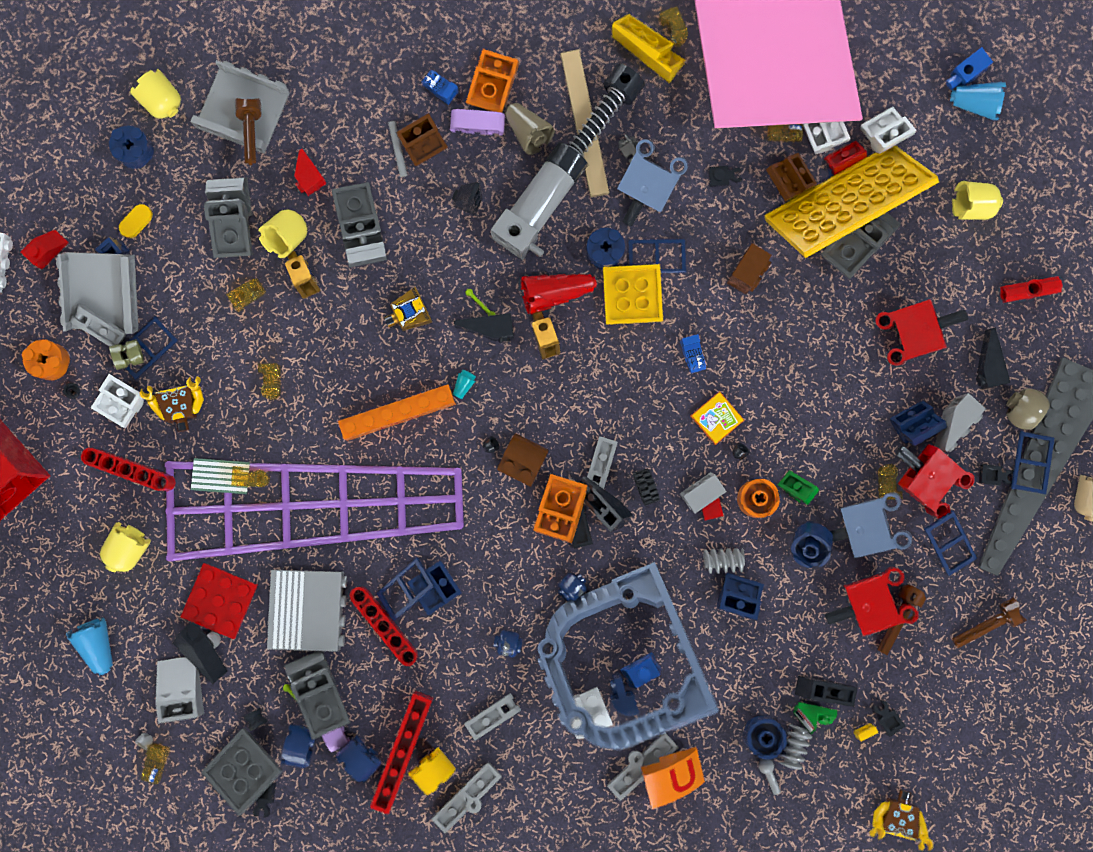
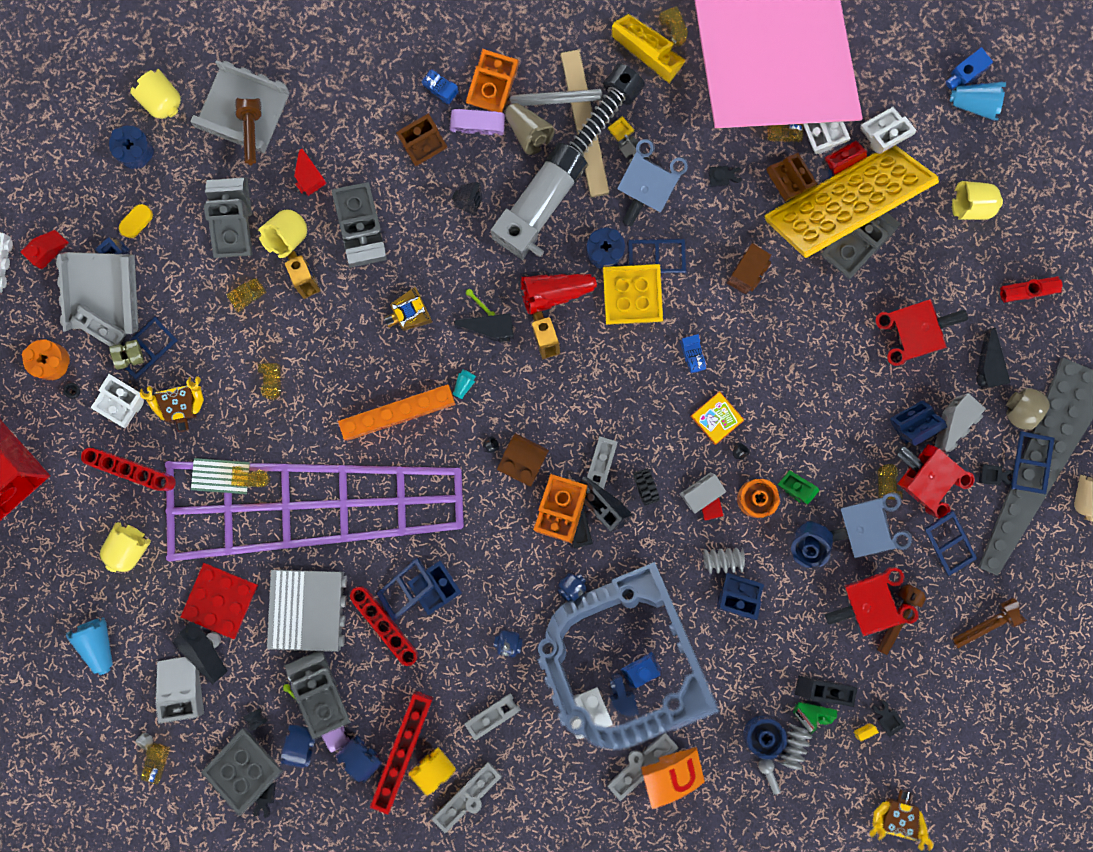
light grey bar [388,121,407,177] -> none
none -> light grey axle [510,89,603,106]
none -> yellow tile [608,116,634,142]

